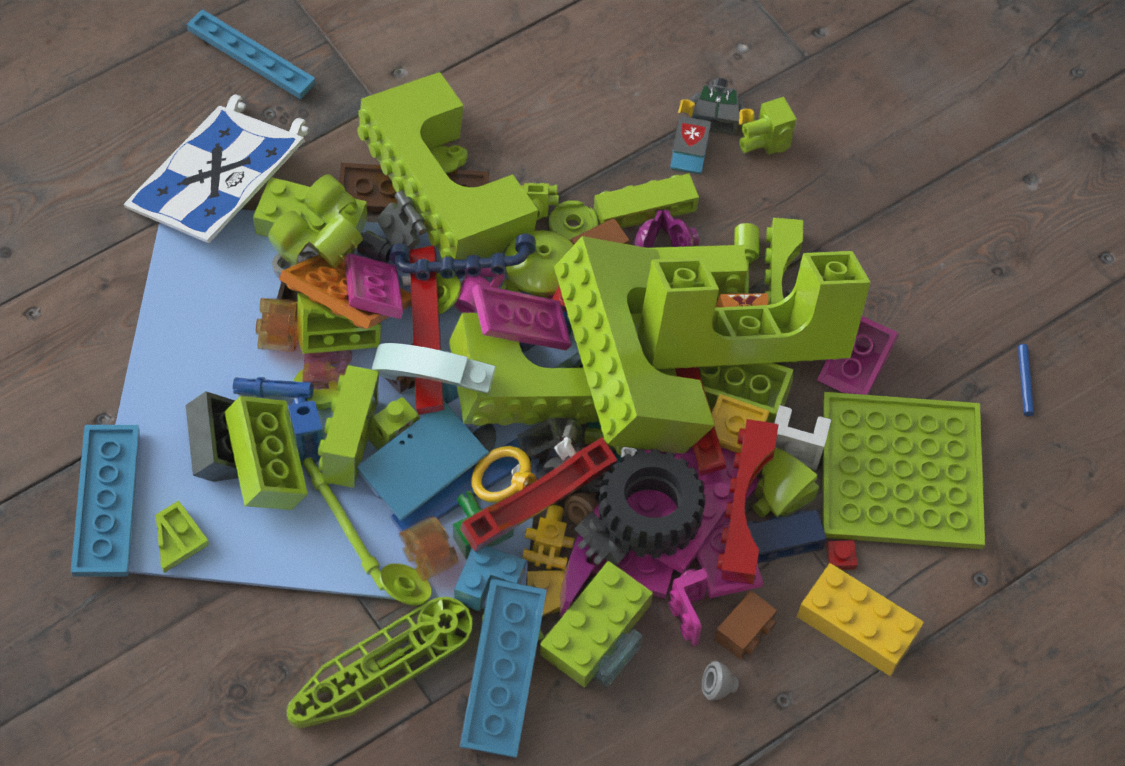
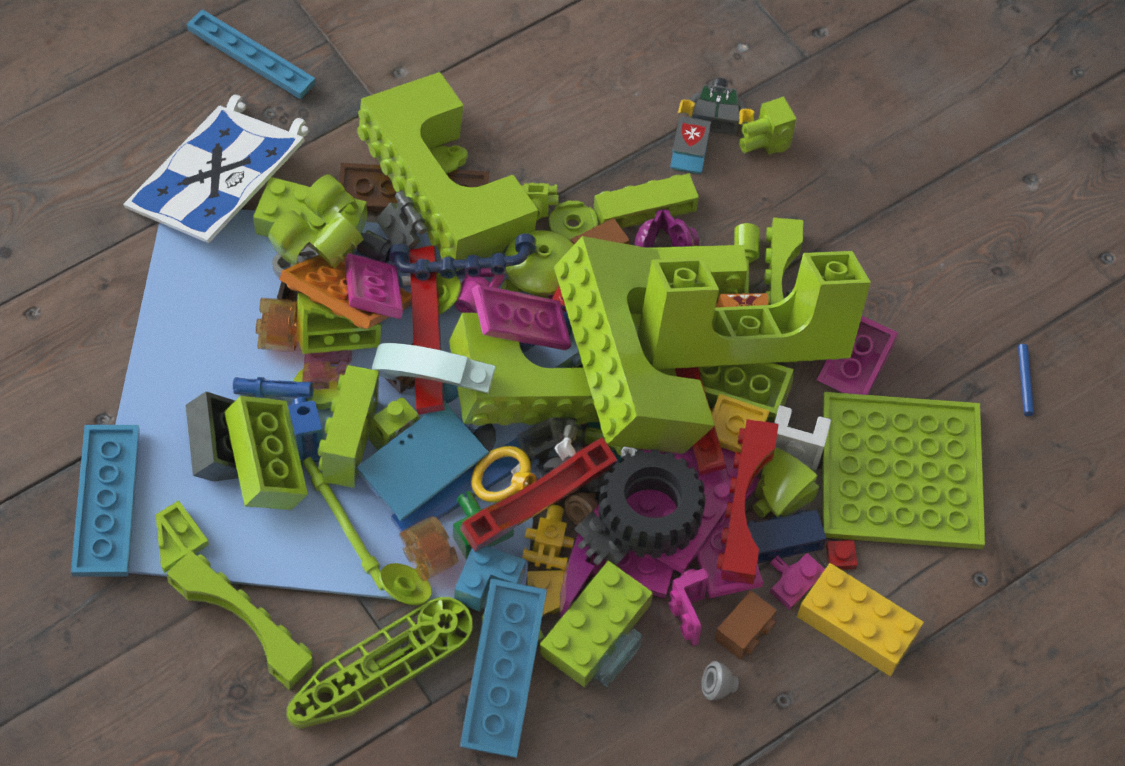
none -> lime arch [167,550,313,690]
none -> dark pink plate [770,553,825,610]

